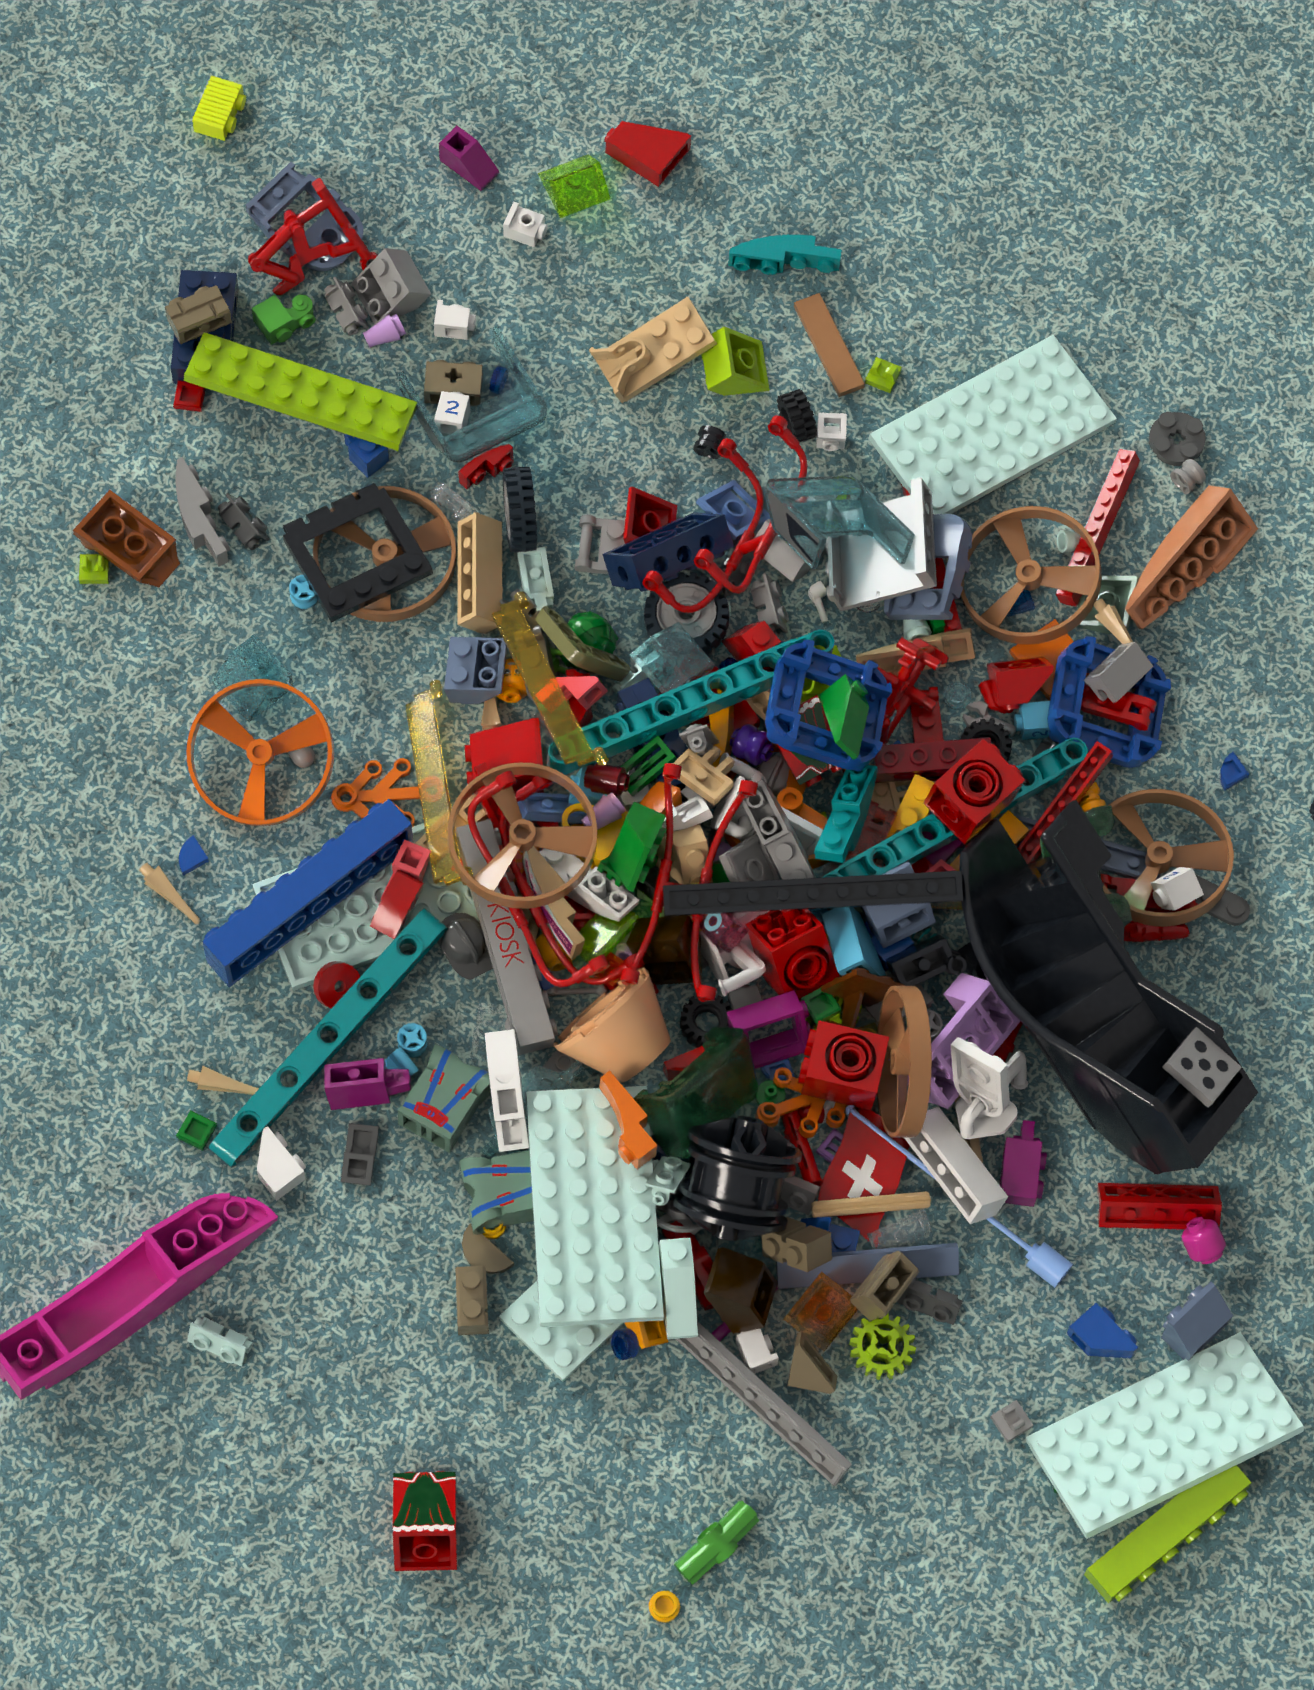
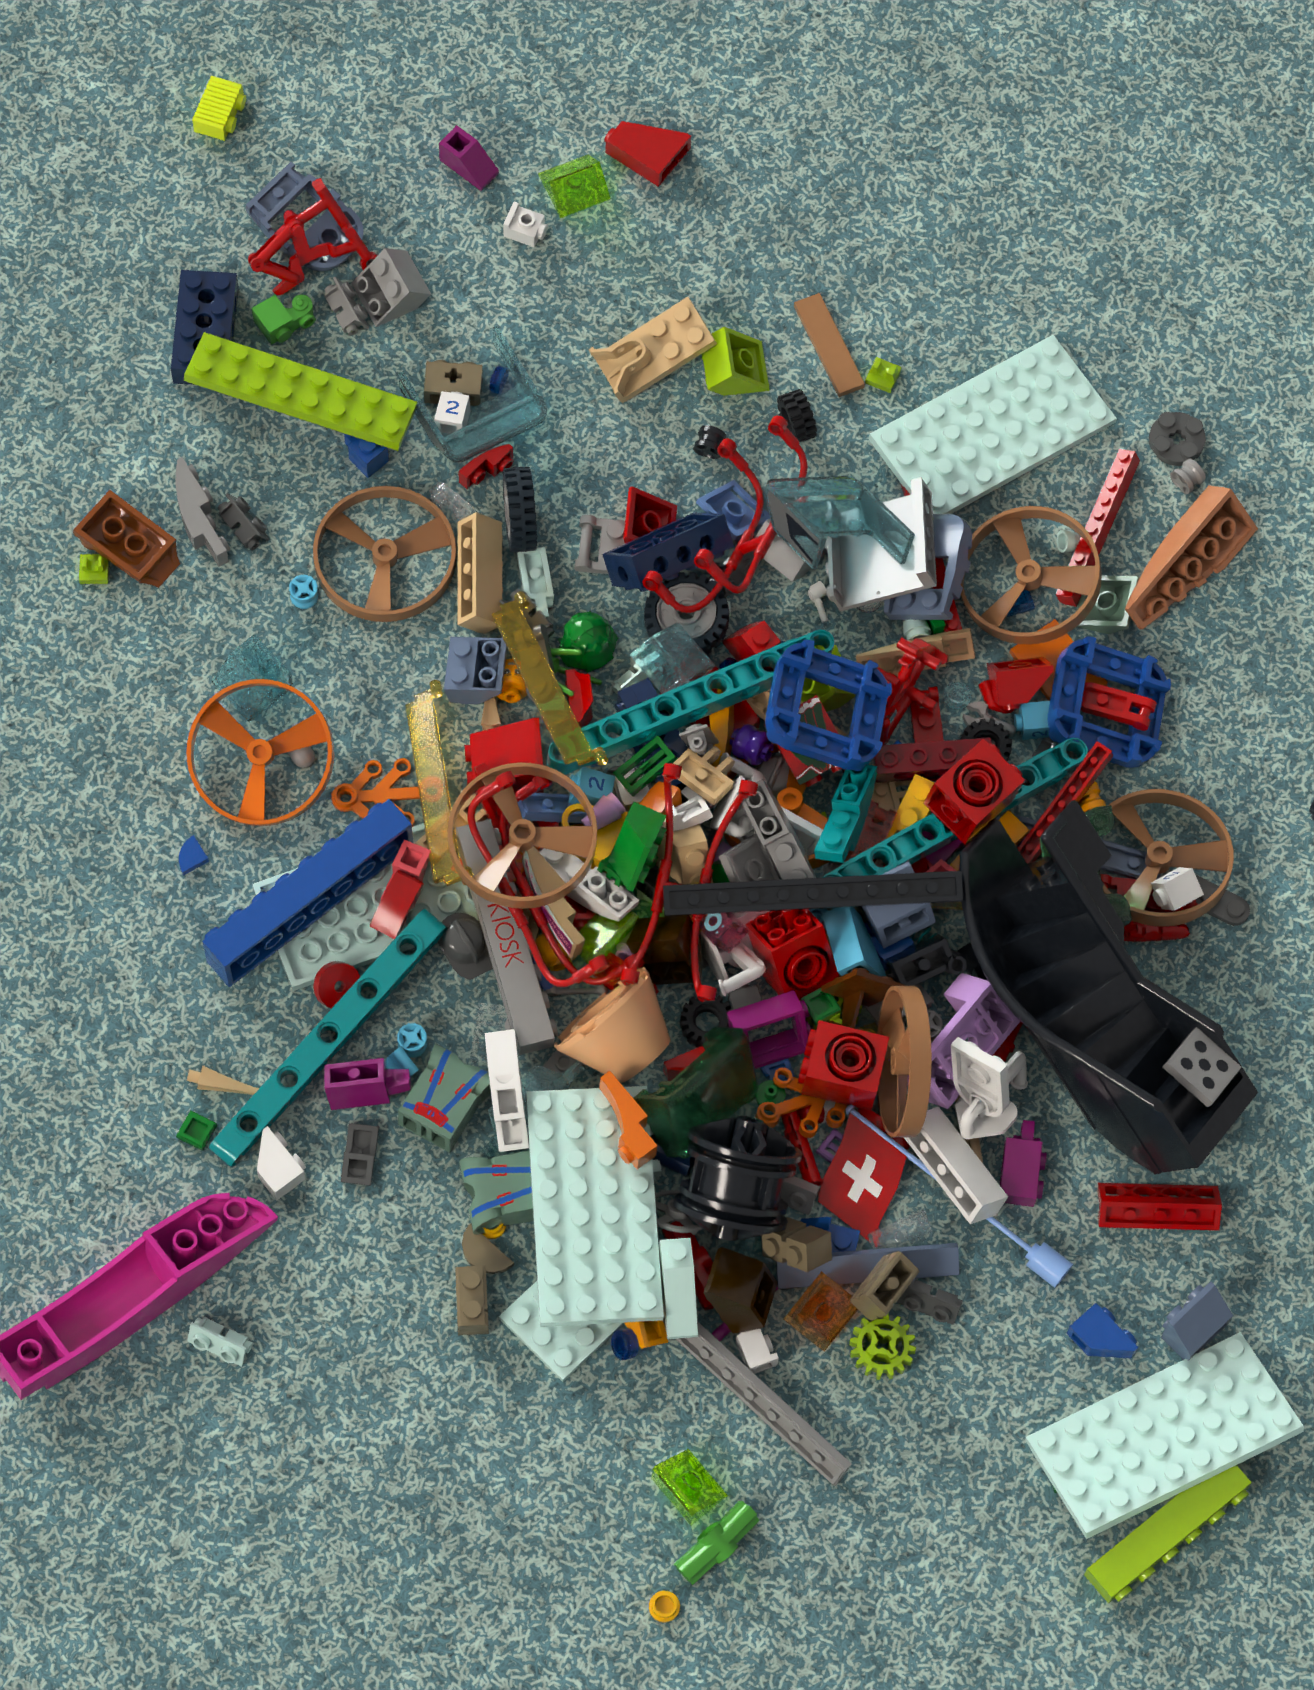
tan piece [139,863,200,924] -> none
dark tan brick [165,285,232,344] -> none
red tile [173,381,206,412] -> none
black hinge [283,483,433,623] -> none
lavender cone [363,314,406,348] -> none
slope [393,1471,457,1571] -> none
white brick [434,300,476,340] -> none
olive beam [535,606,631,682] -> none
coral slope [535,676,608,715] -> none
dark red brick [584,763,630,797] -> none
light aqua hinge [646,1156,691,1206] -> none
teal slope [728,235,842,275] -> none
light grey hinge [750,573,789,633] -> none
dark tan slope [787,1331,838,1394] -> none
tan axle [811,1191,931,1218] -> none
white brick [816,413,847,451] -> none
green slope [819,674,869,760] -> none
light grey tile [990,1400,1034,1443] -> none
light grey hinge [1084,641,1153,702] -> none
tan piece [1093,598,1133,644] -> none
dark pink head [1181,1217,1226,1264] -> none
blue tile [1220,752,1249,791] -> none
none -> clear neon green slope [651,1449,728,1526]

